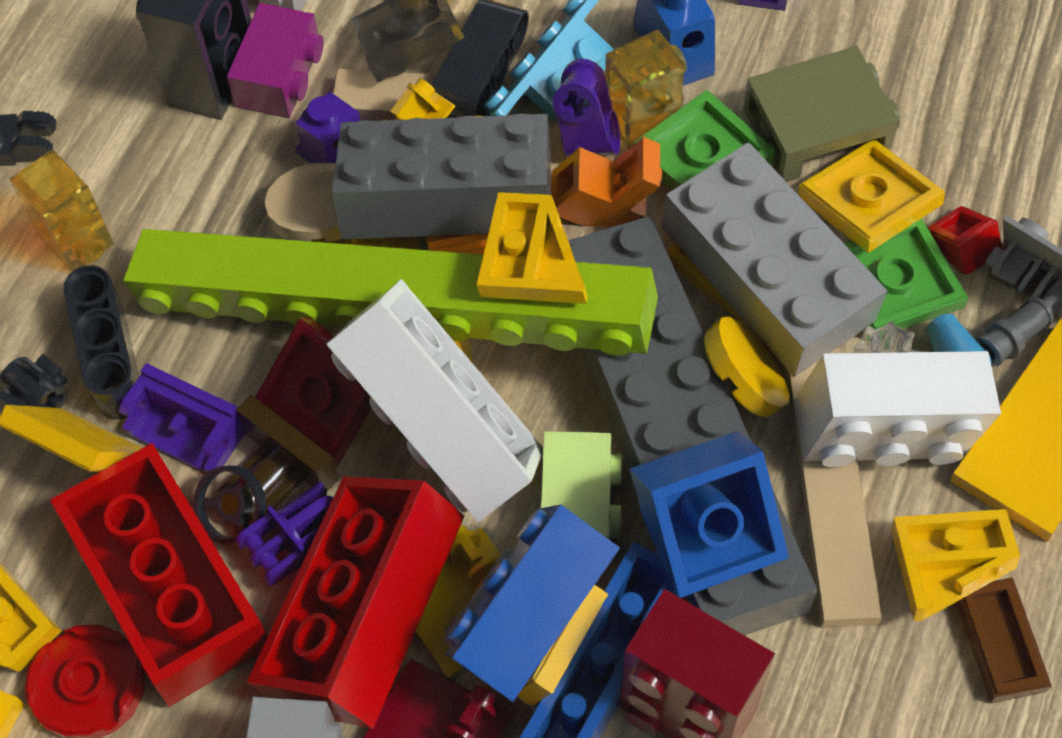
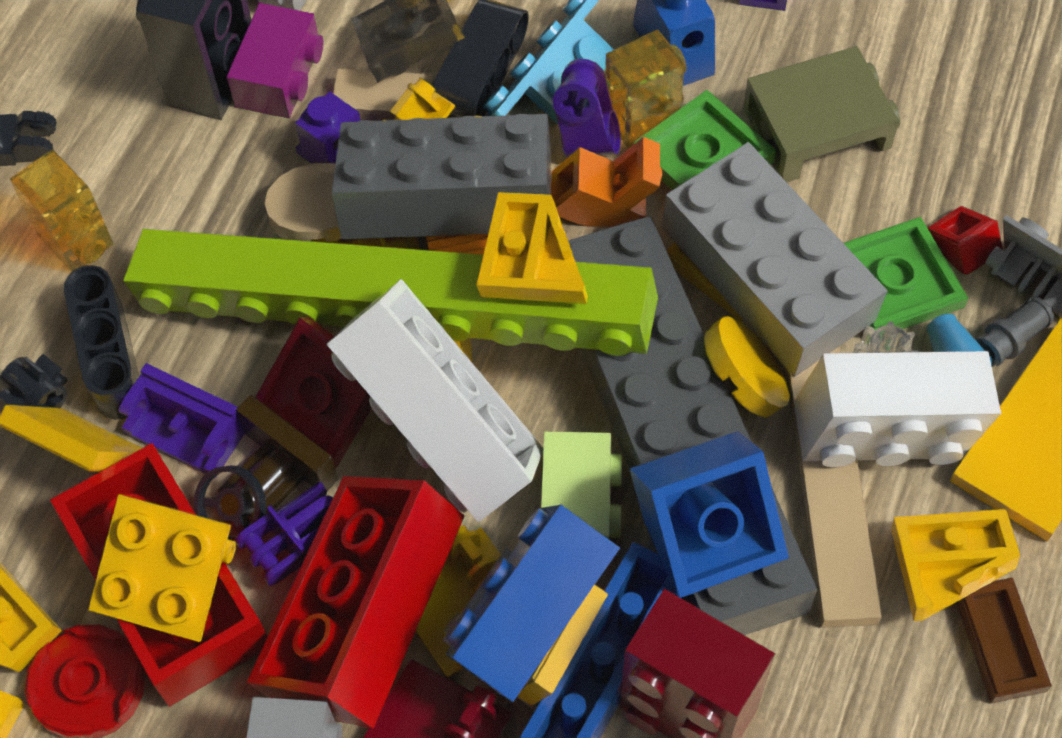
yellow tile [798,139,945,253] -> none
none -> yellow hinge [88,494,236,642]

